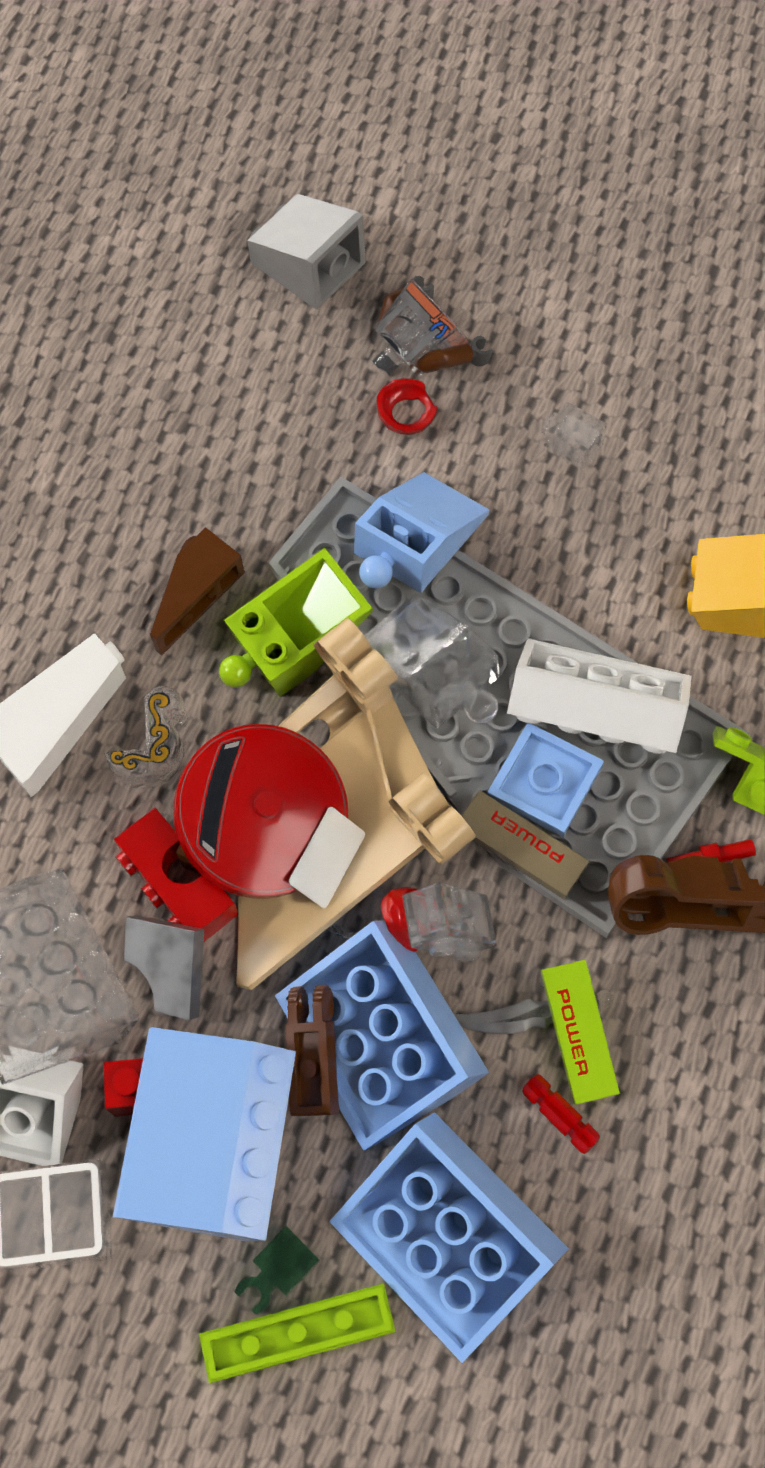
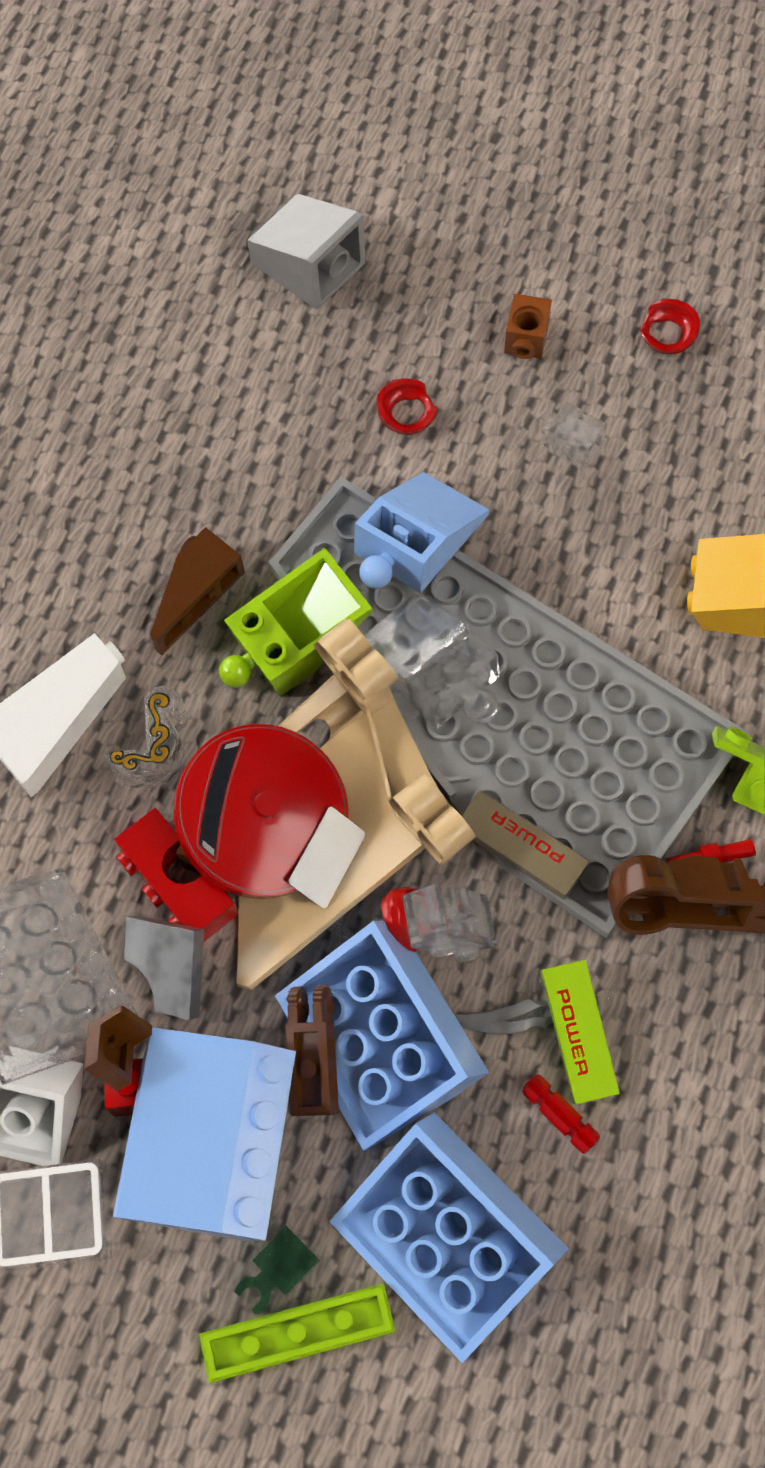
torso [372,276,493,378] -> none
light blue tile [487,723,604,837] -> none
white slope [507,638,692,754] -> none
none -> reddish brown bracket [84,1005,152,1091]
none -> dark orange brick [504,294,552,359]
none -> red piece [640,299,700,354]

